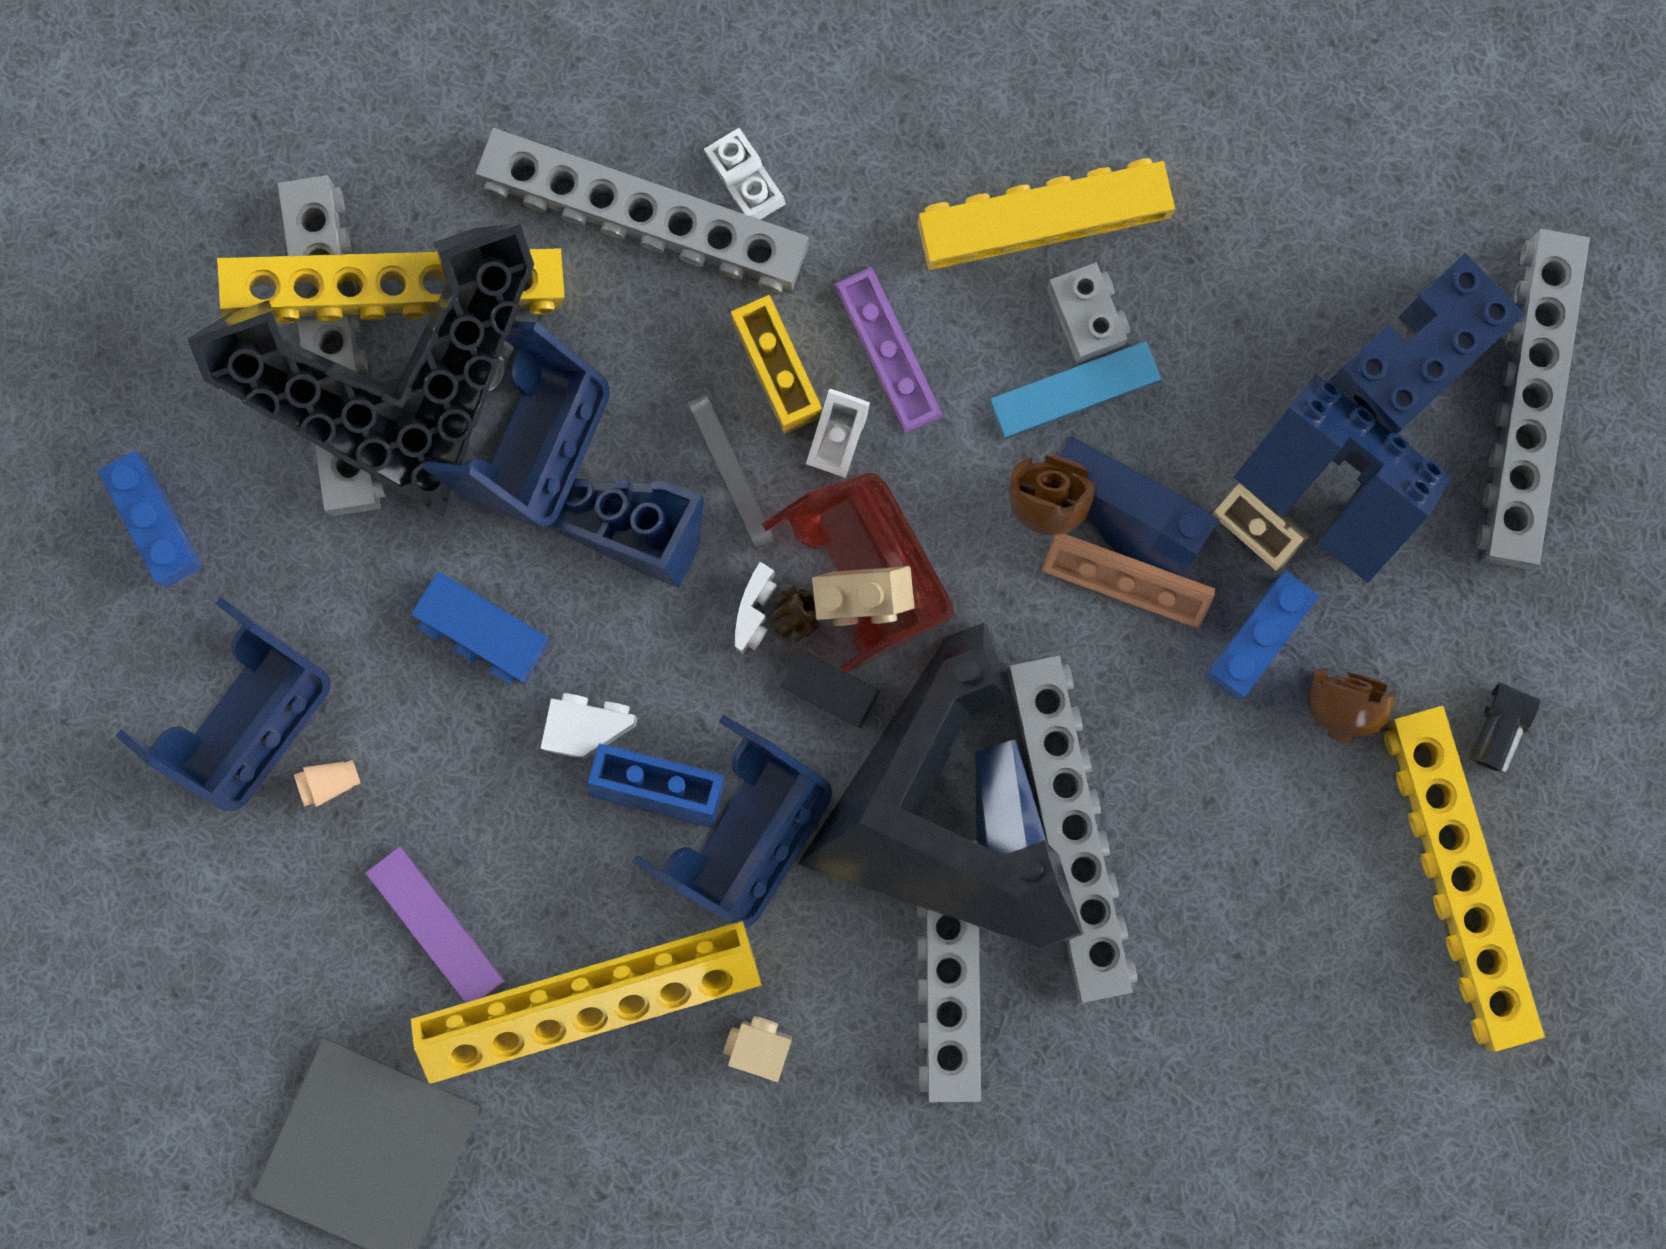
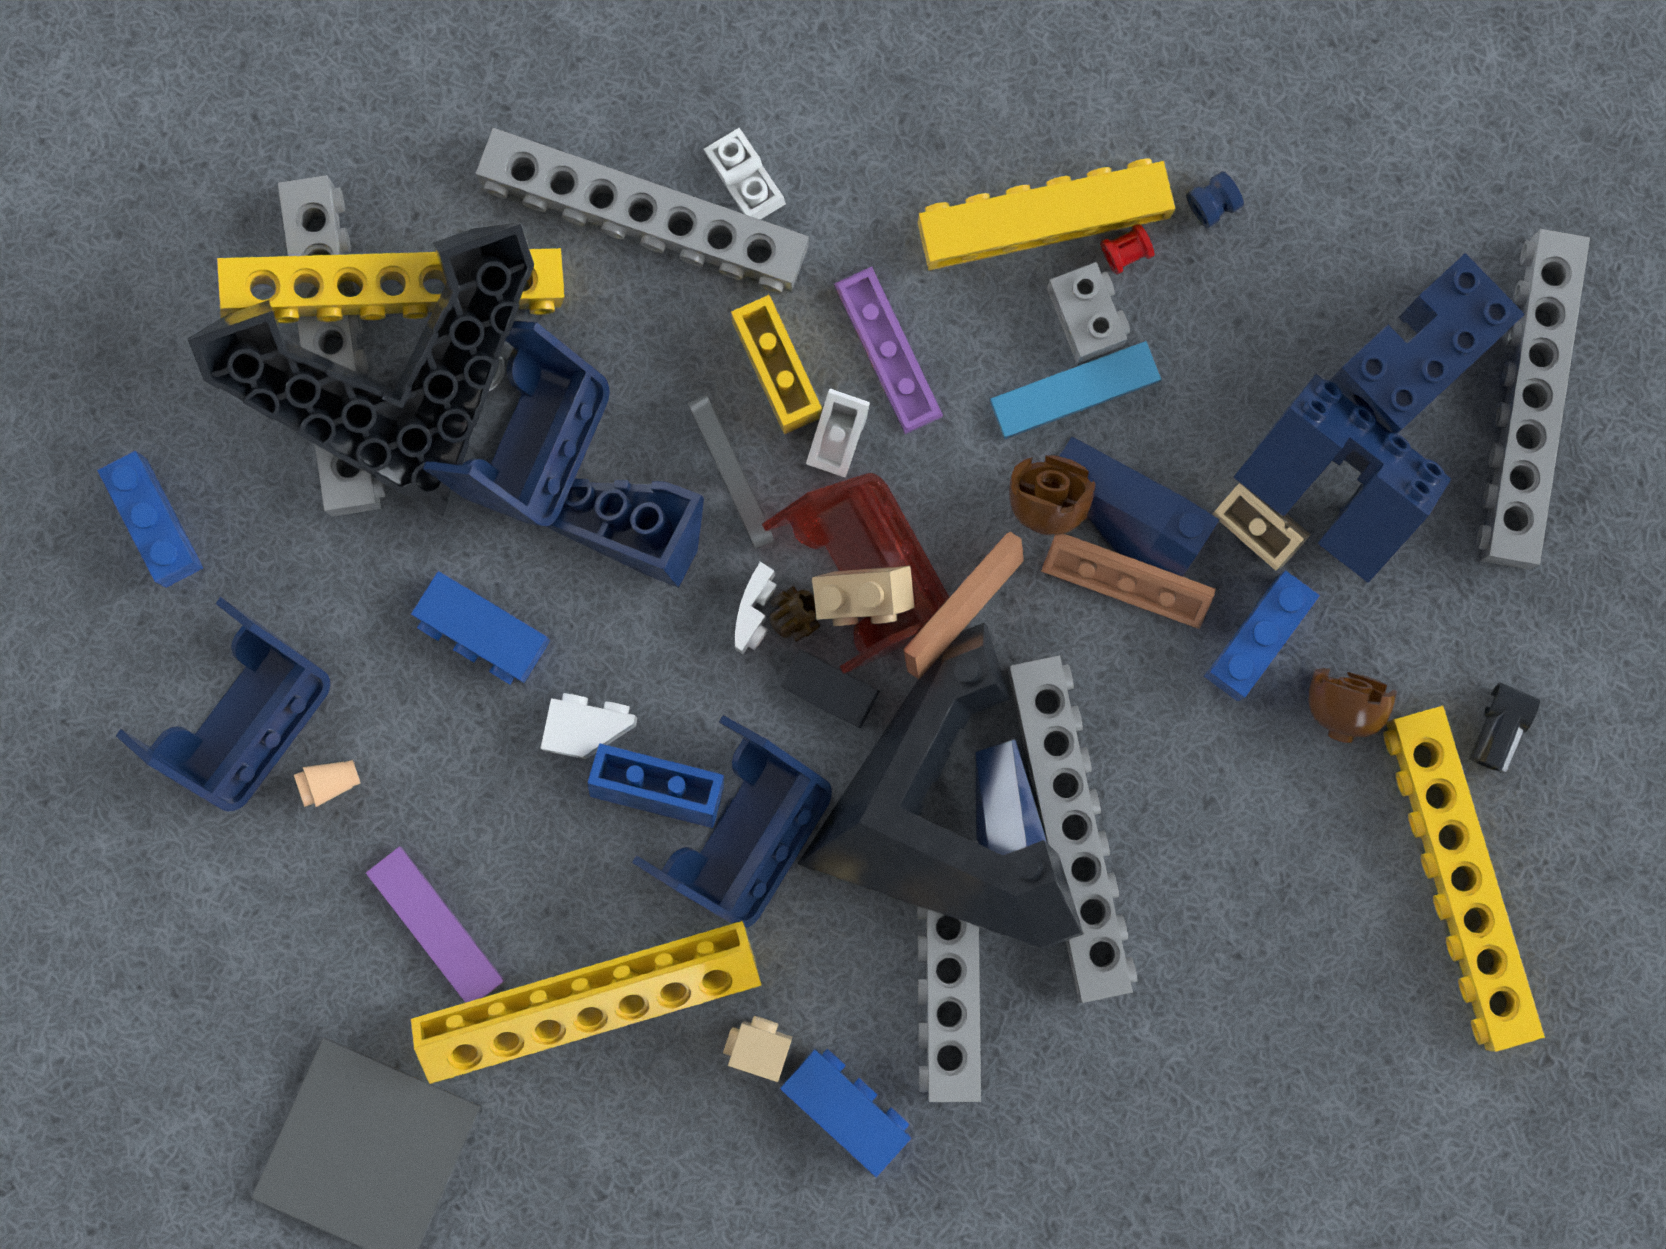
none -> blue brick [780,1048,911,1178]
none -> nougat tile [904,532,1024,679]
none -> red bush [1100,223,1155,275]
none -> dark blue wheel [1186,171,1244,228]

